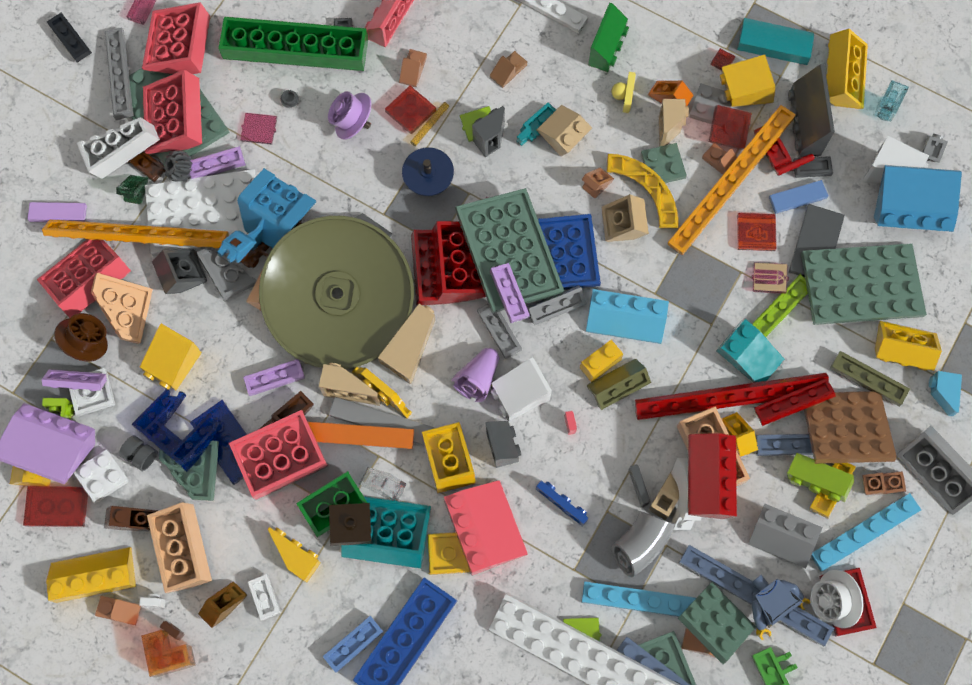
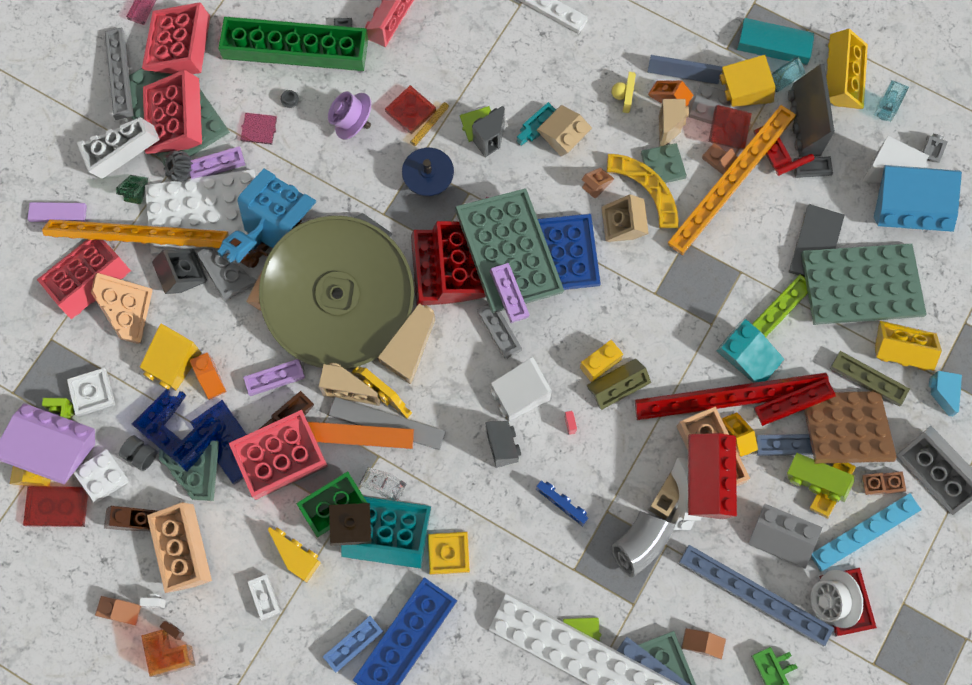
lavender plate [42,369,107,391] -> none
yellow slope [46,547,136,603] -> none
black plate [47,12,92,63] -> none
reddish brown piece [54,313,108,362] -> none
reddish brown tile [128,151,166,182] -> none
pearl gold slope [198,581,247,628] -> none
nougat slope [399,49,427,87] -> none
yellow slope [422,422,476,493] -> none
coral slope [444,480,528,576] -> none
lavender cone [452,348,500,402] -> none
medium nougat slope [490,51,528,88] -> none
light grey plate [527,285,586,325] -> none
medium azure plate [582,582,696,617] -> none
medium azure slope [586,289,669,344] -> none
green slope [588,2,629,72] -> none
dark grey tile [629,464,650,507] -> none
sand green plate [678,582,756,664] -> none
clear red tile [711,48,736,71] -> none
clear red tile [737,213,776,251] -> none
piece [751,262,789,294] -> none
sand blue torso [752,575,811,640] -> none
medium blue tile [769,180,828,214] -> none
none -> orange slope [190,352,227,400]
none -> sand blue tile [647,55,722,84]
none -> clear light blue tile [772,57,805,92]

